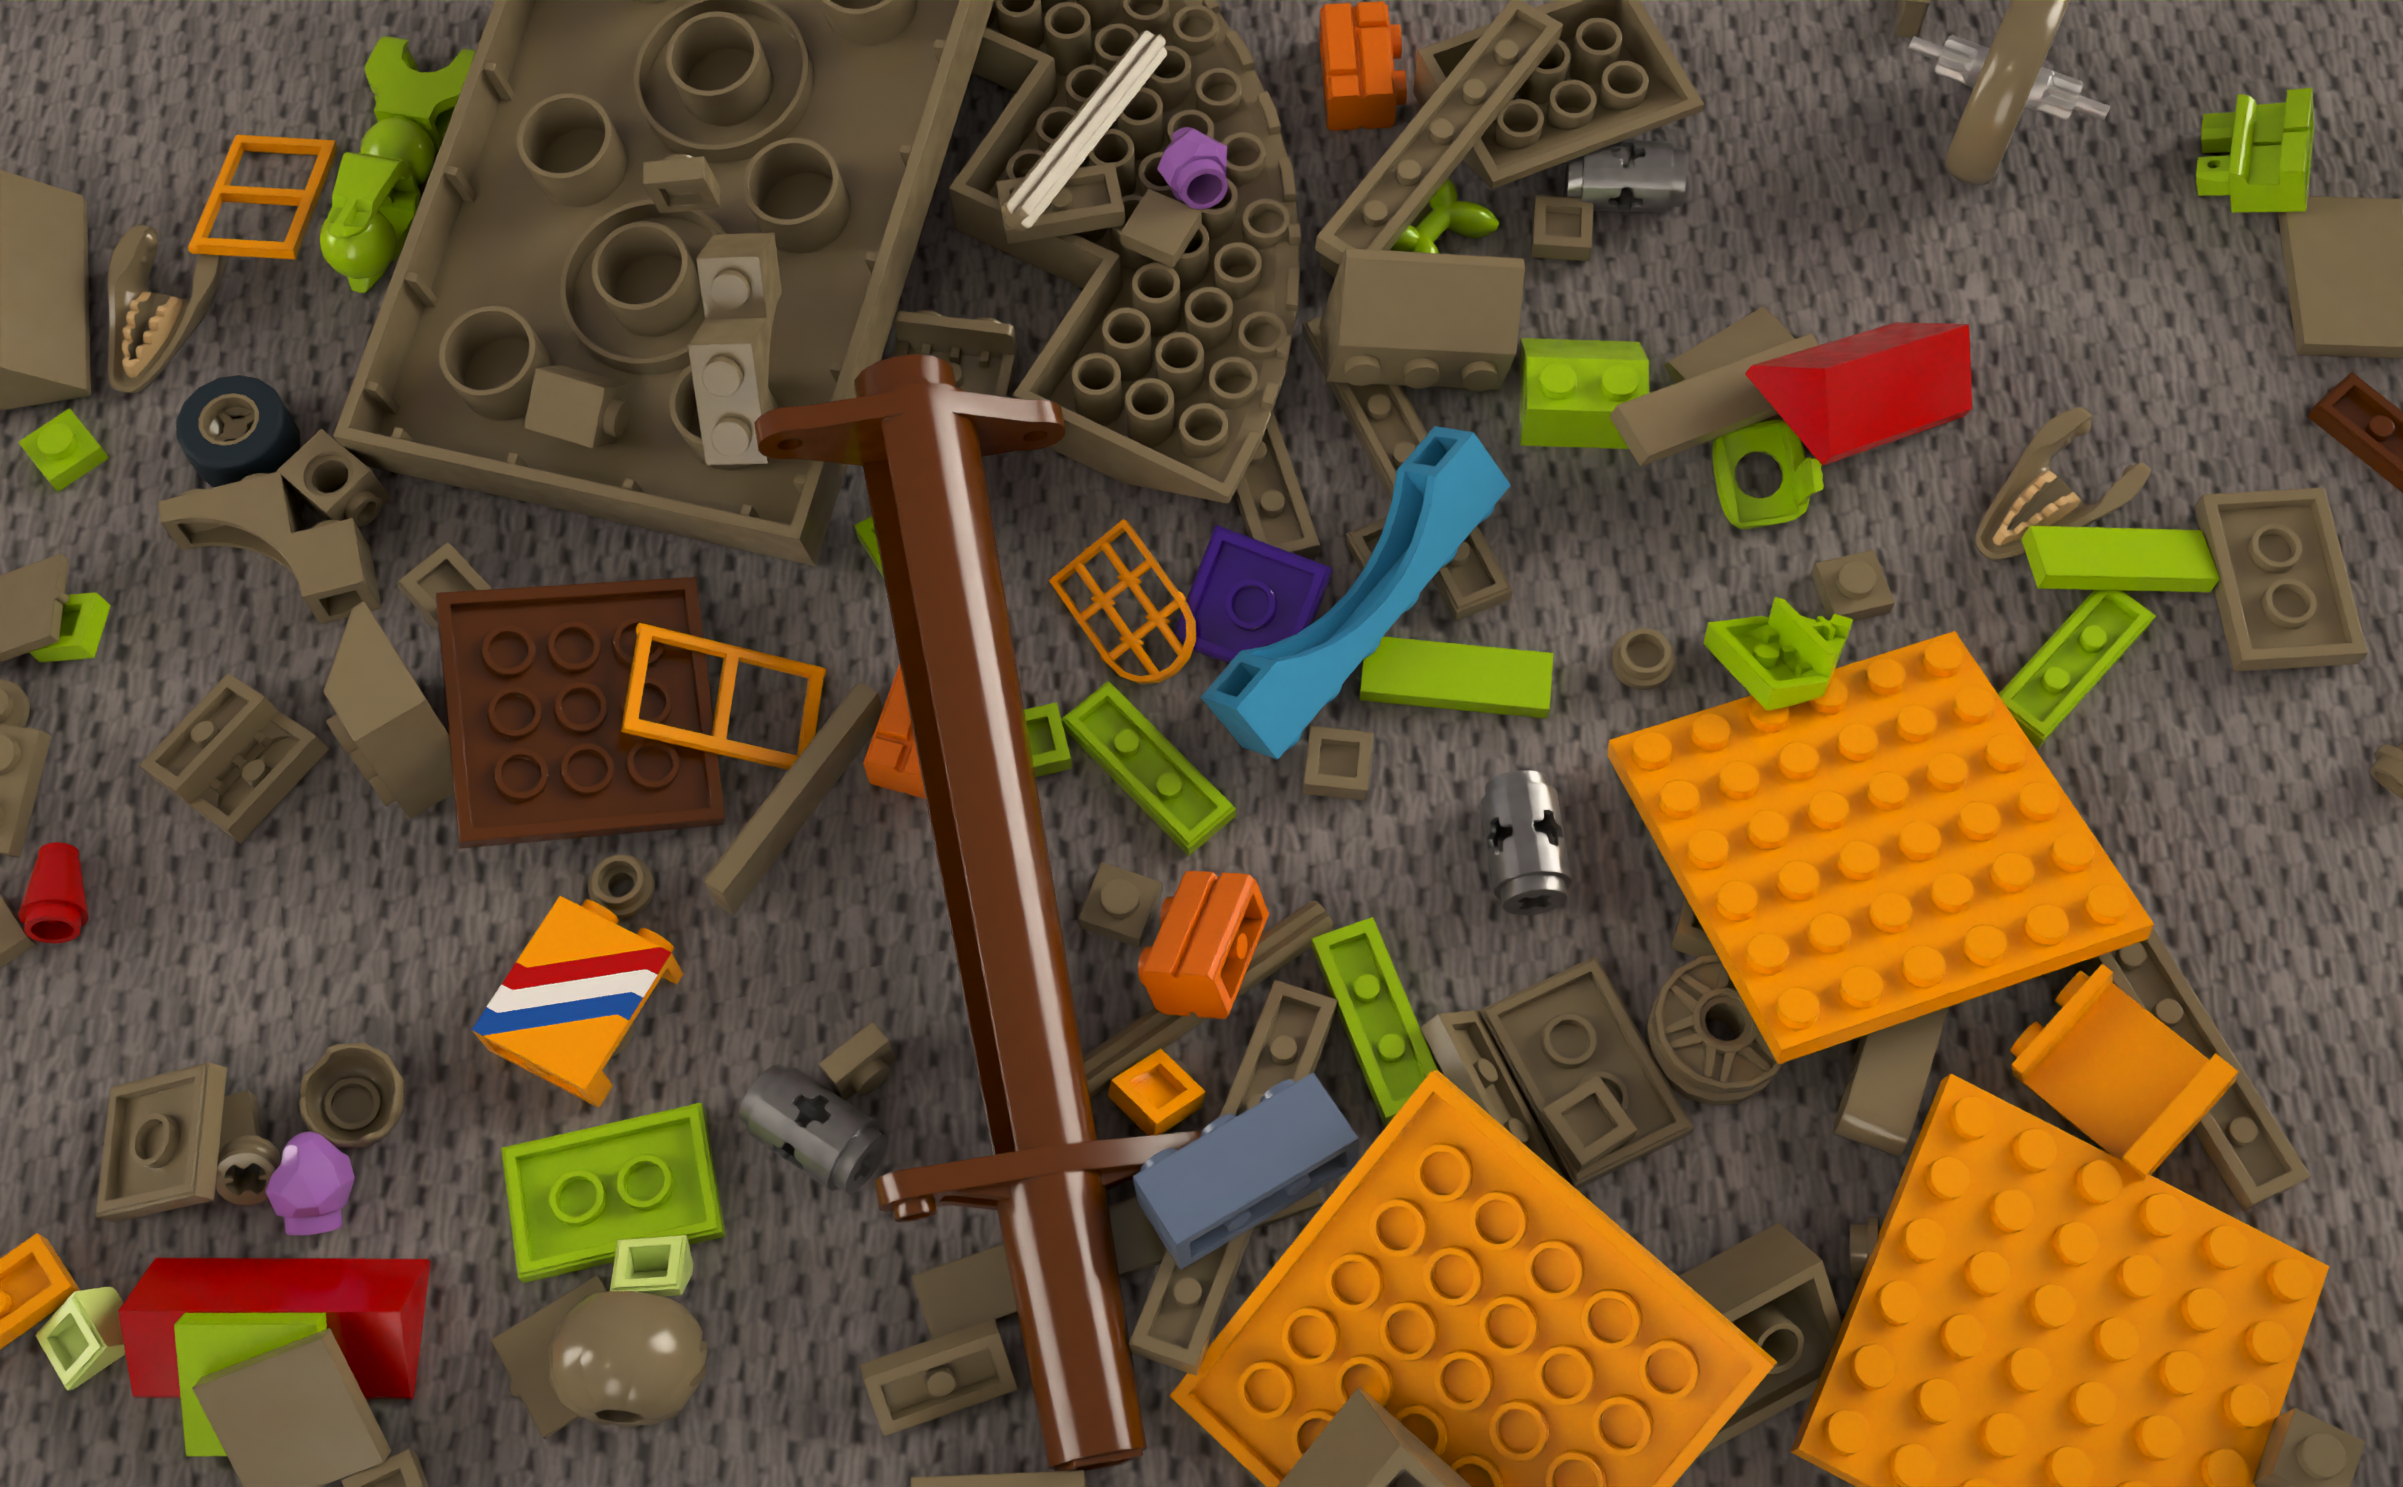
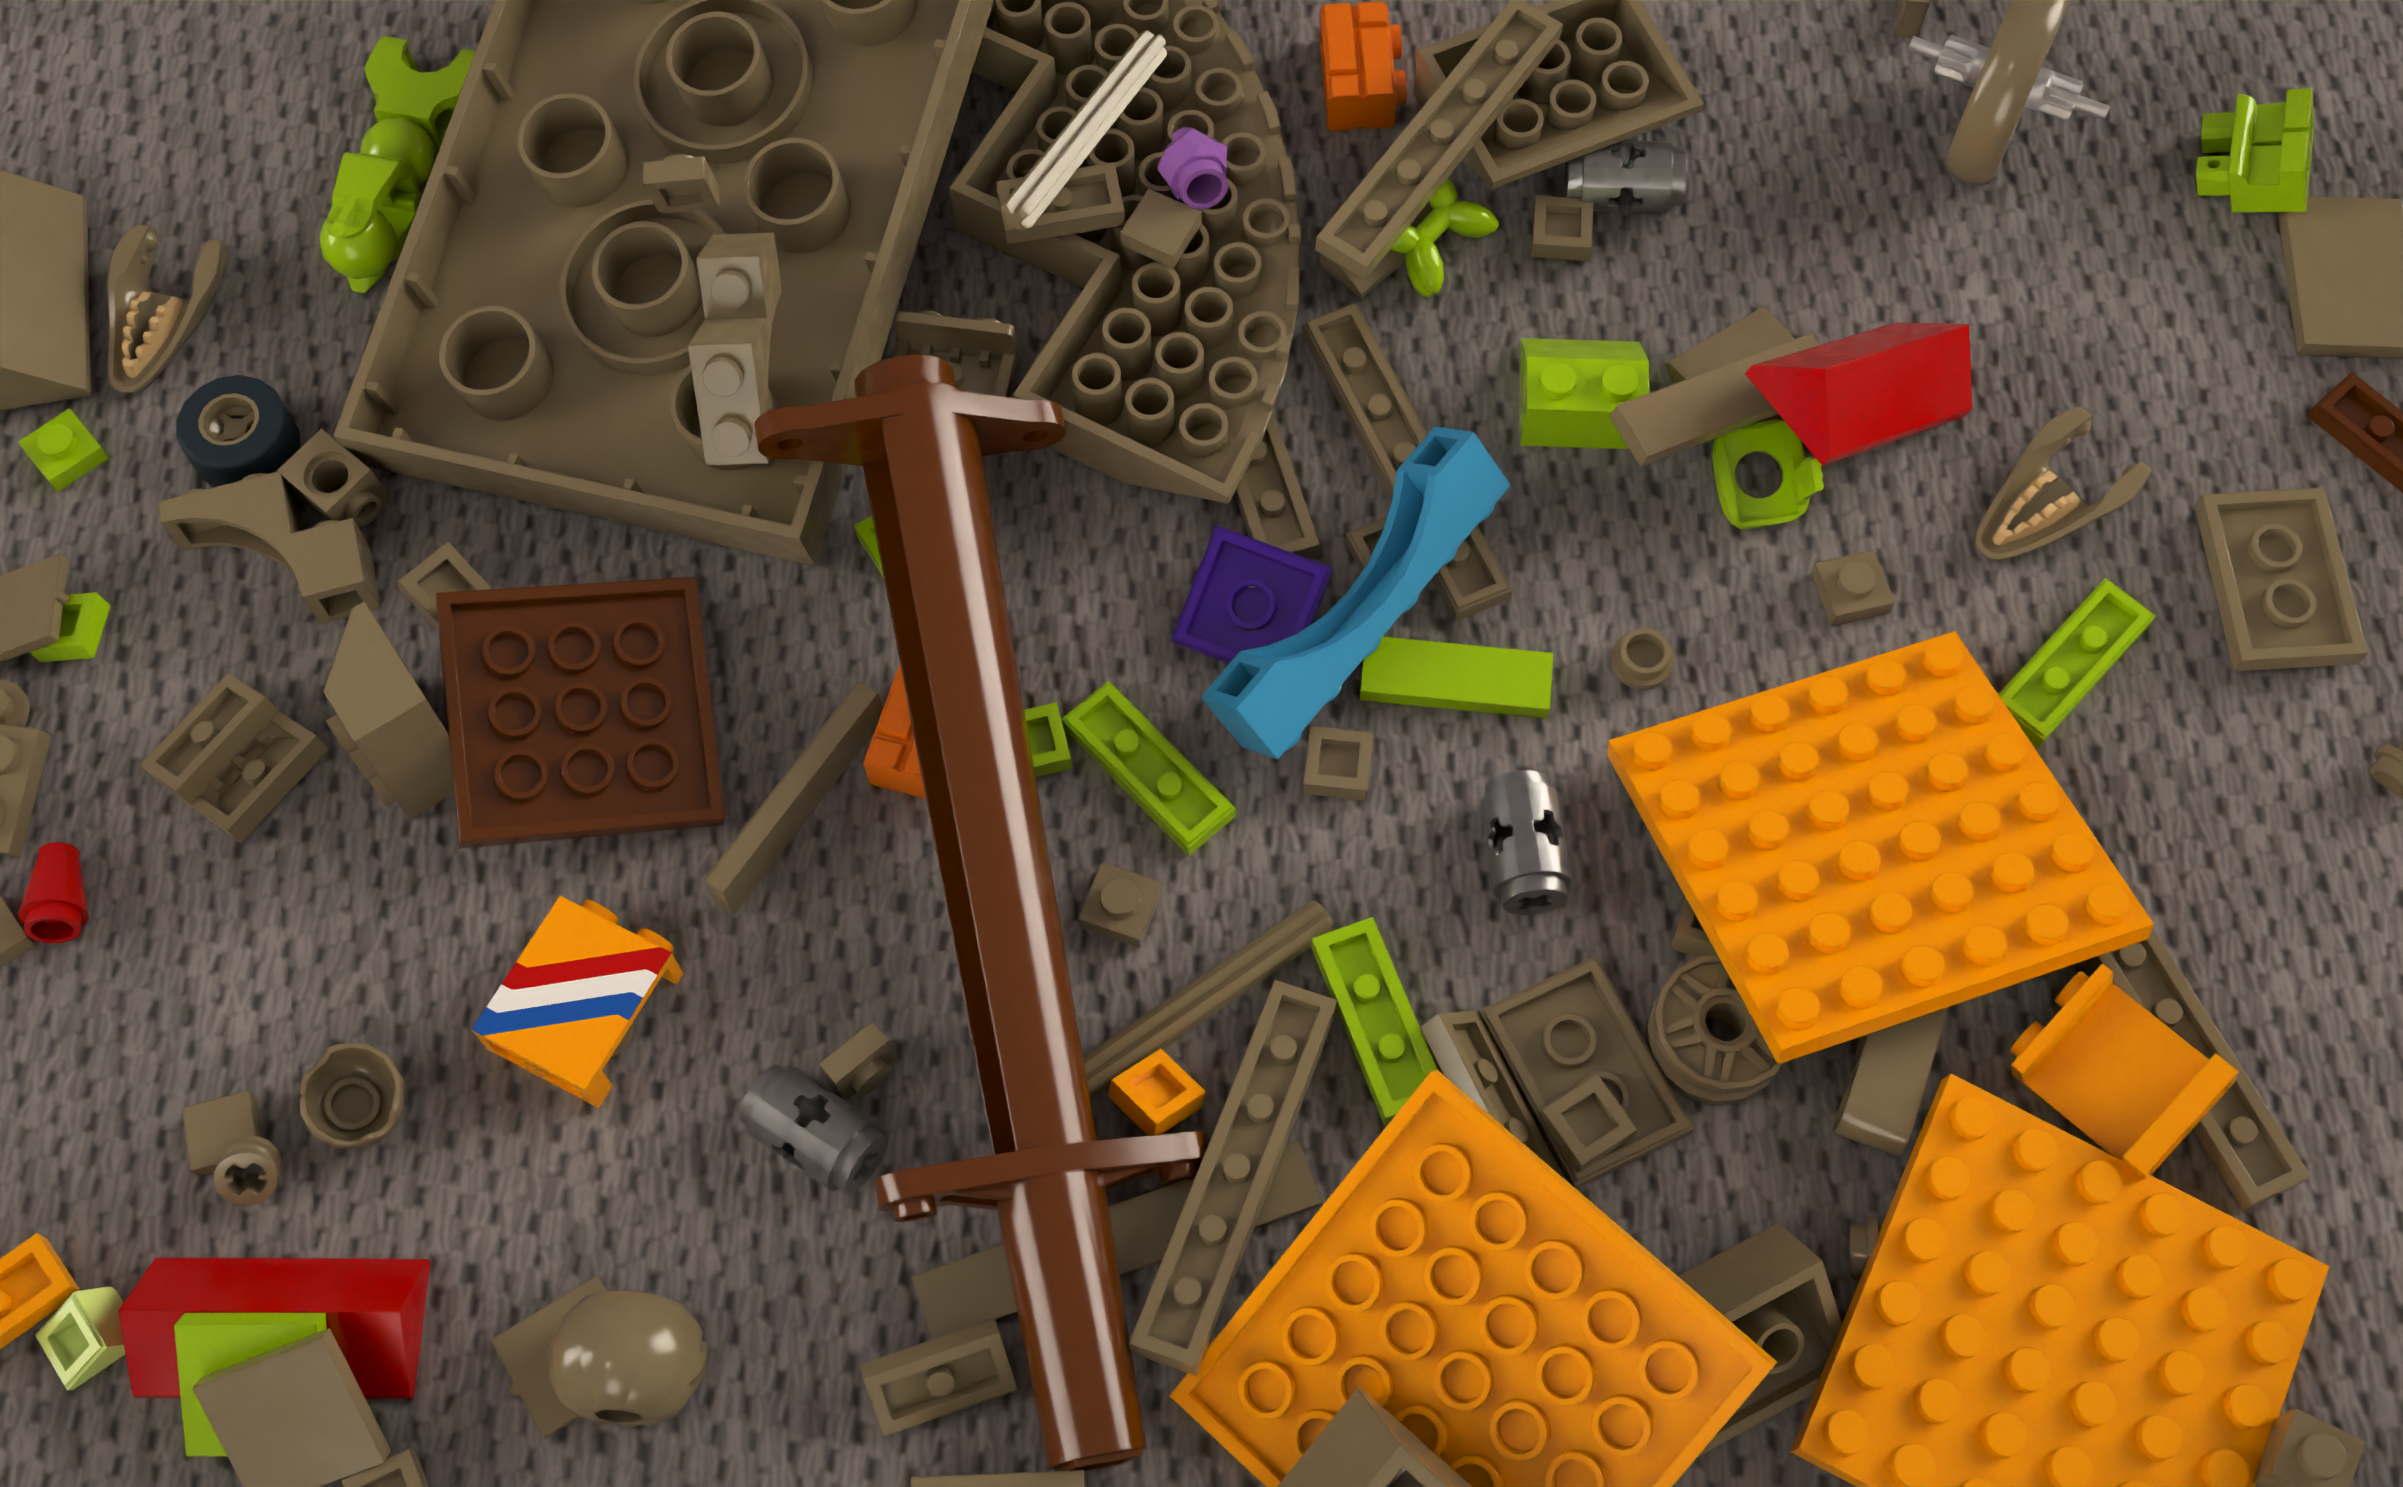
dark tan tile [96,1062,227,1222] -> none
light orange window [188,134,337,259] -> none
medium lavender rock [266,1131,355,1235] -> none
lime tile [501,1103,726,1283] -> none
dark tan brick [524,365,630,448] -> none
dark tan plate [588,855,655,919] -> none
yellowish green slope [610,1235,693,1297] -> none
light orange window [621,623,826,770] -> none
light orange window [1048,519,1196,685] -> none
sand blue brick [1133,1072,1359,1270] -> none
orange brick [1138,871,1269,1019] -> none
dark tan slope [1320,248,1525,392] -> none
lime slope [1703,597,1853,711] -> none
lime tile [2021,526,2220,592] -> none

